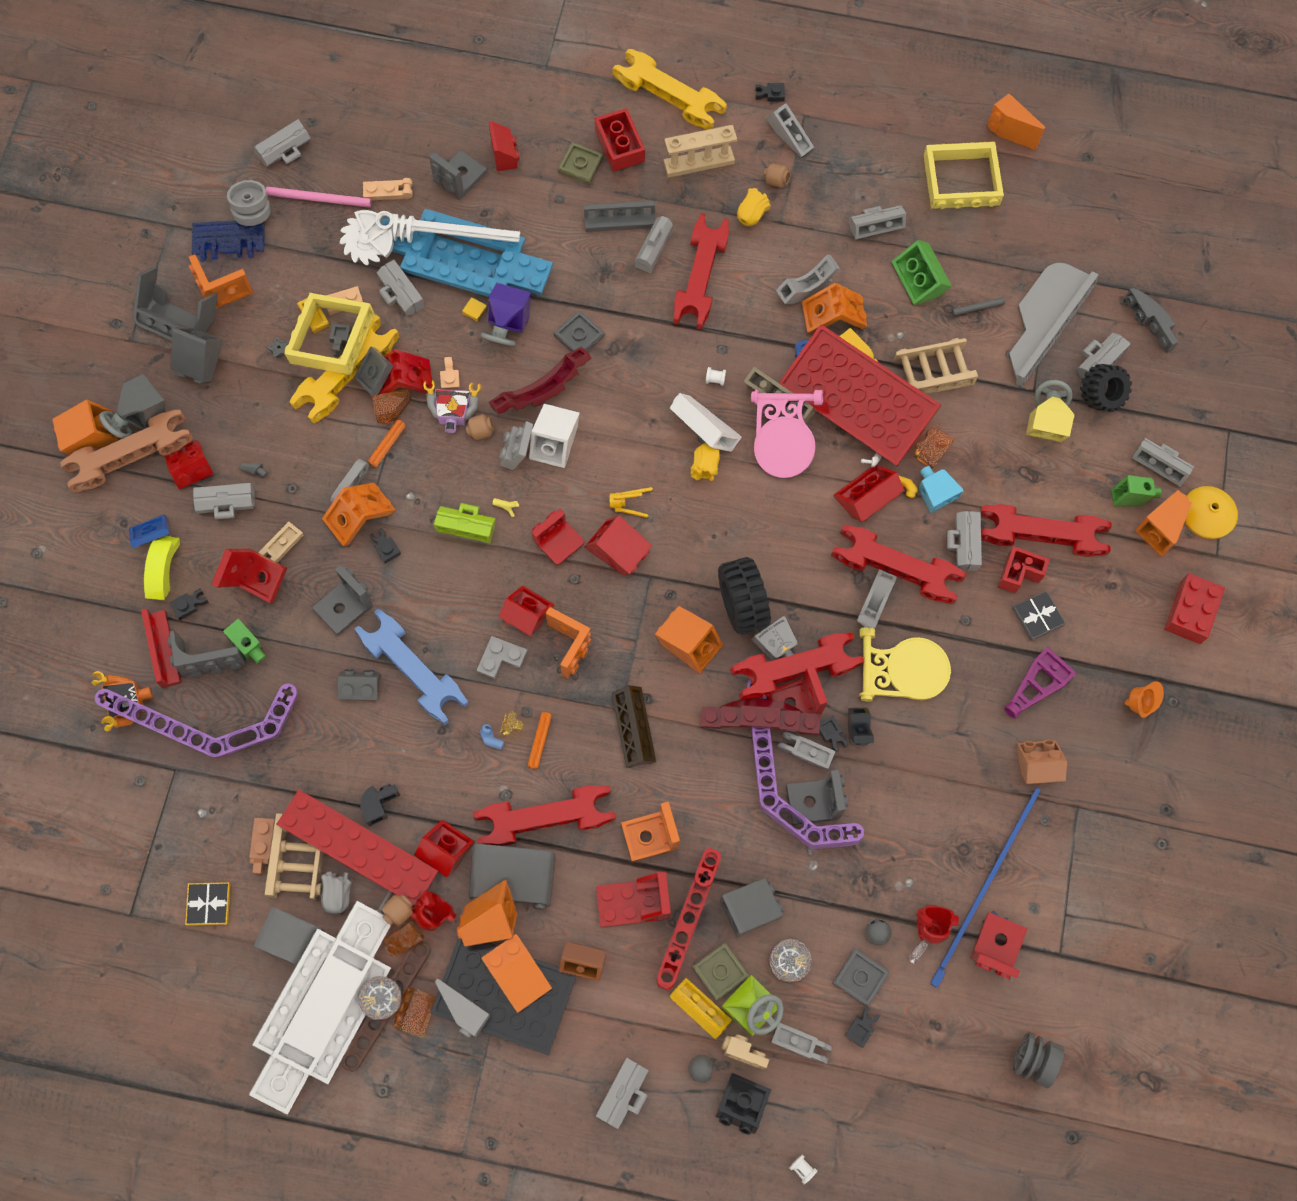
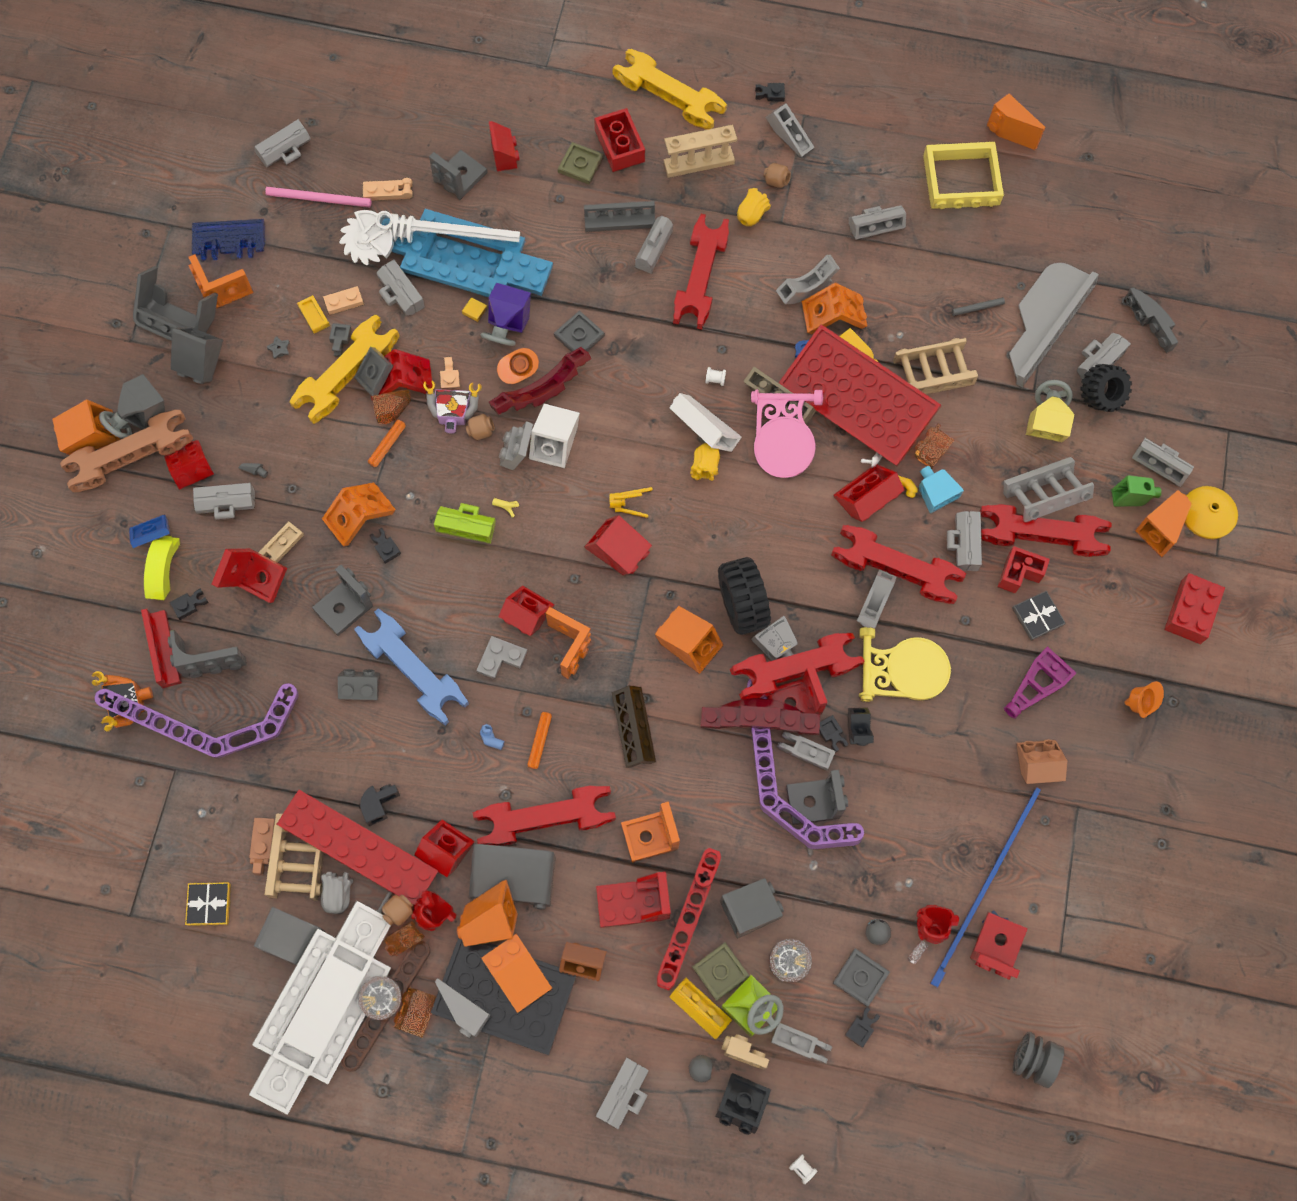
bright green torso [223,619,266,664] -> none
light grey wheel [227,180,271,226] -> none
light yellow window [285,293,375,375] -> none
light grey beam [330,459,369,503] -> none
clear yellow tile [500,711,524,735] -> none
red bracket [531,509,584,565] -> none
bright green slope [891,240,952,305] -> none
none -> orange piece [497,348,539,384]
none -> light grey fence [1003,457,1094,522]

